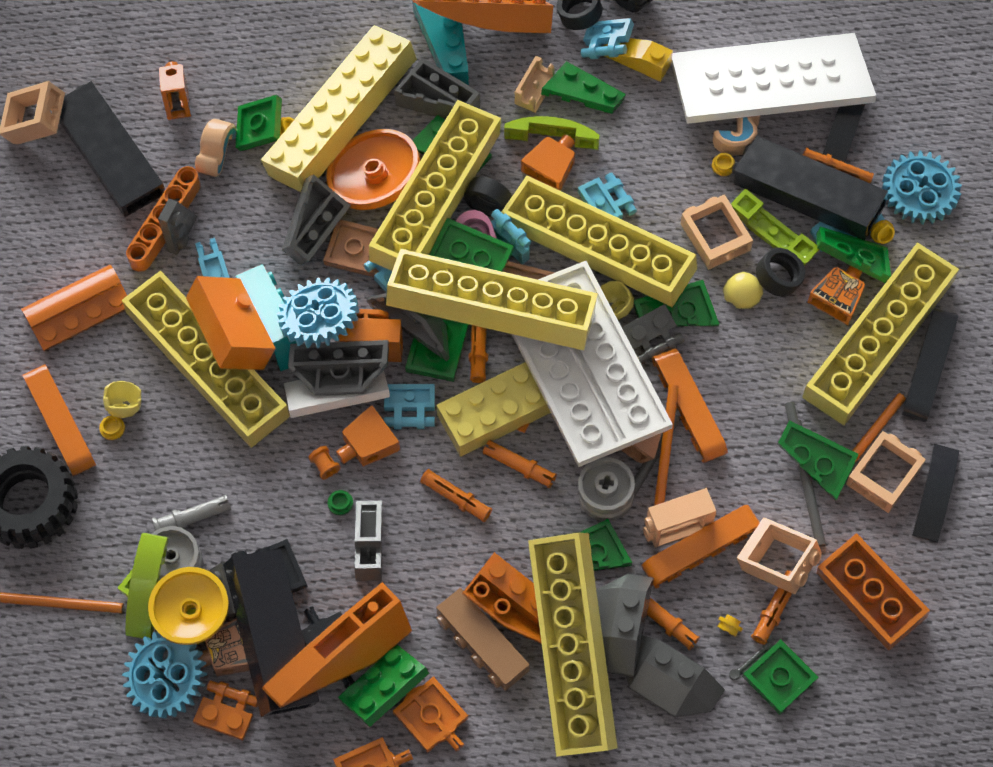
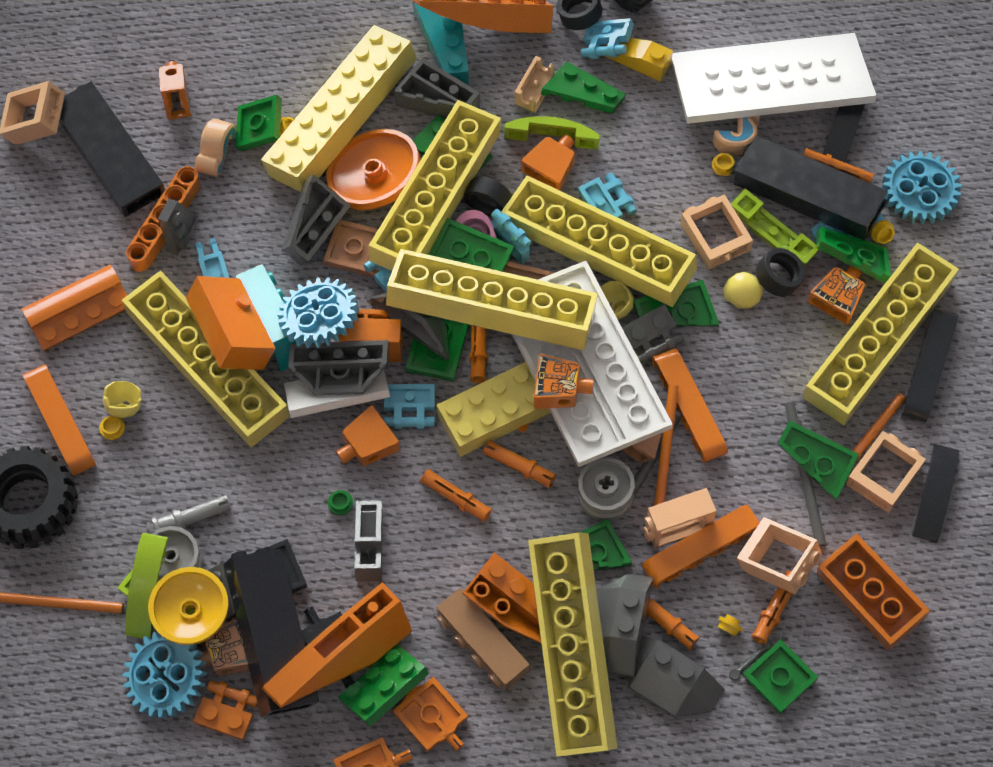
orange bush [308,446,341,480] -> none
none -> orange torso [533,354,594,409]

